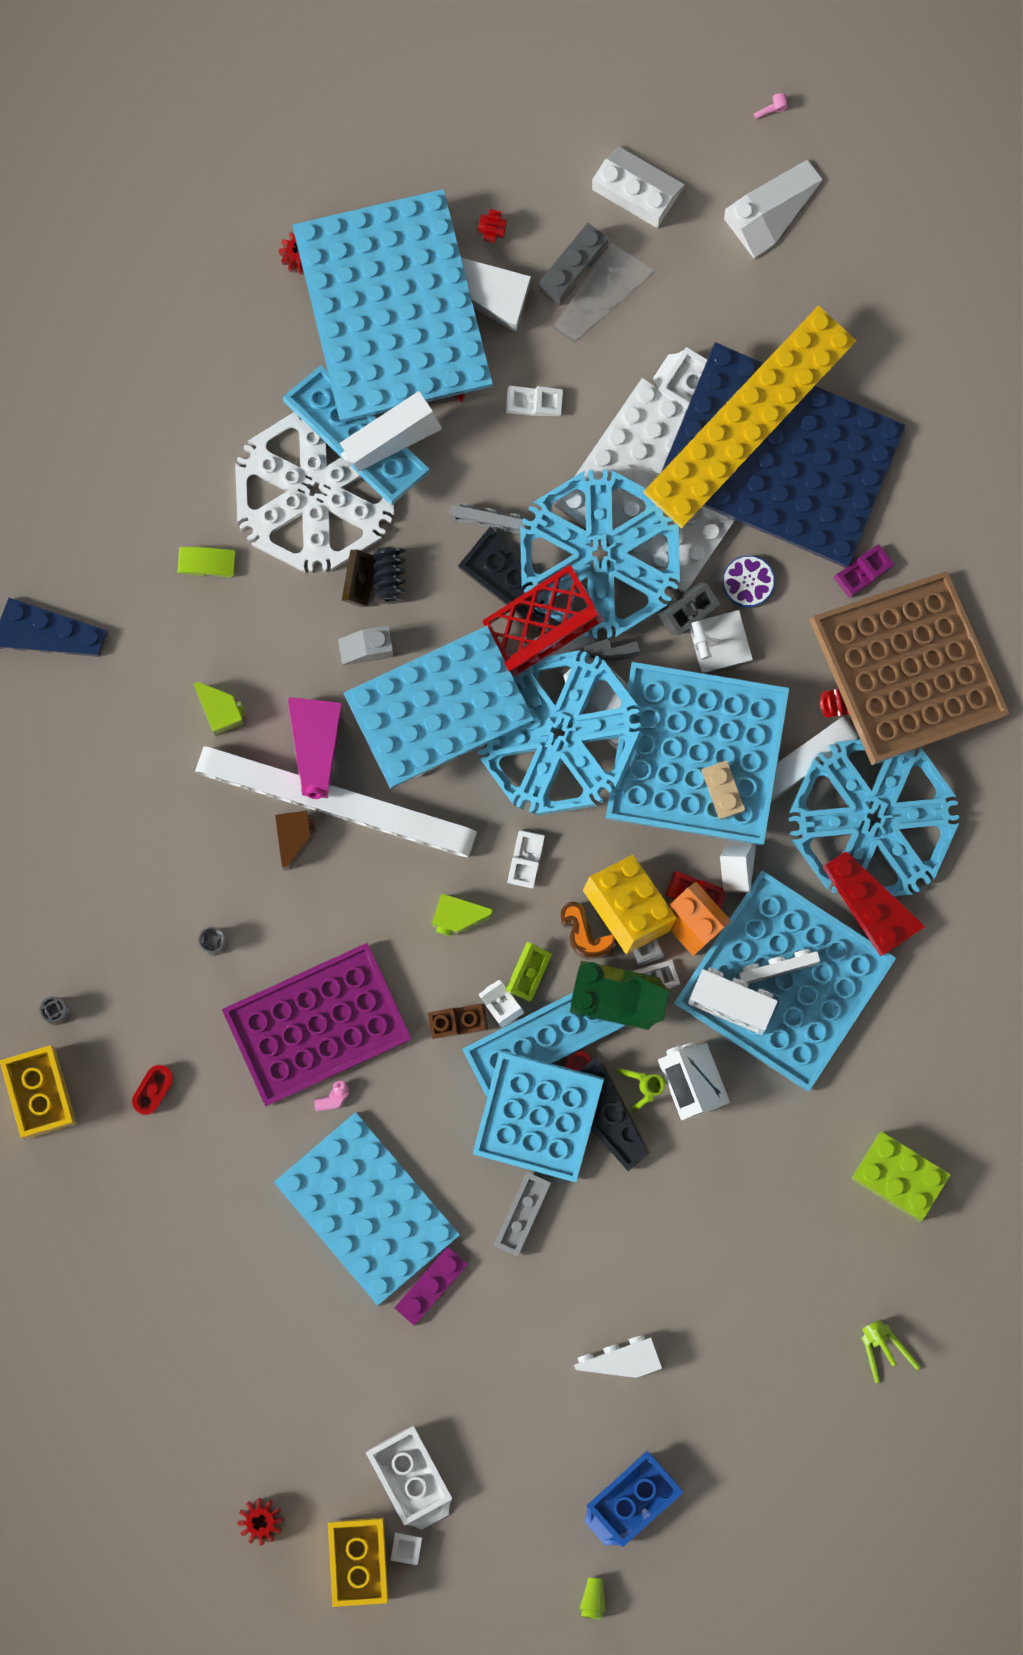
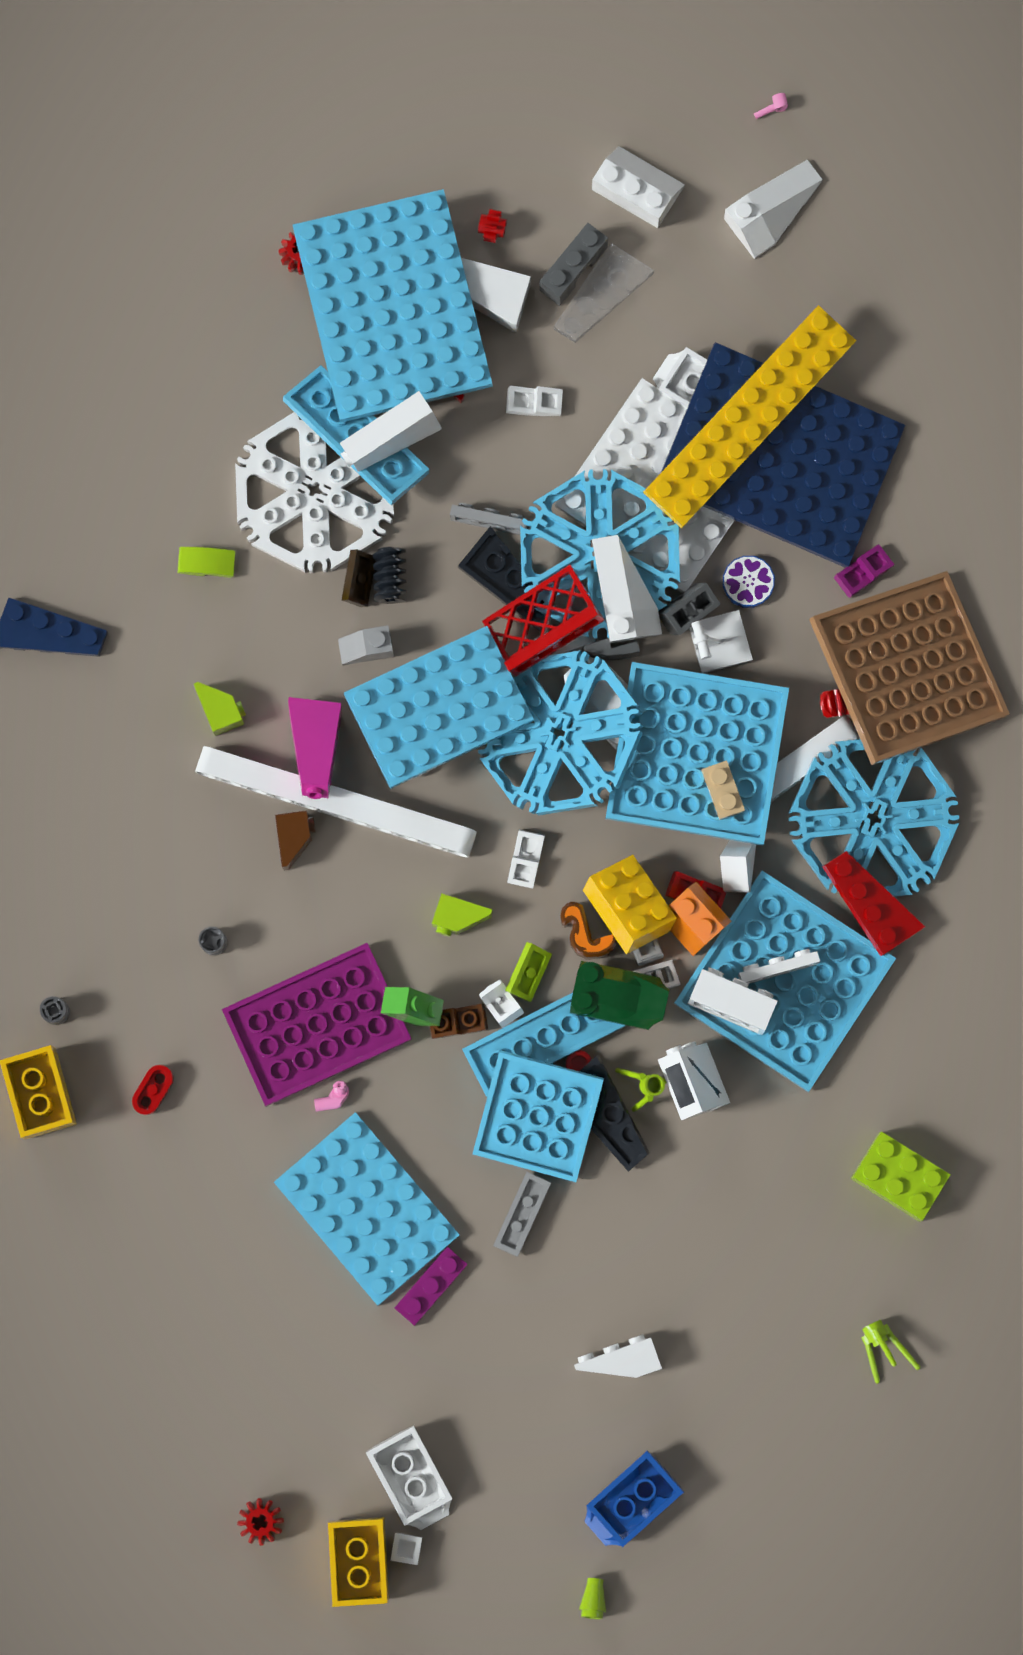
none -> bright green brick [381,987,444,1026]
none -> white wedge [592,535,662,644]

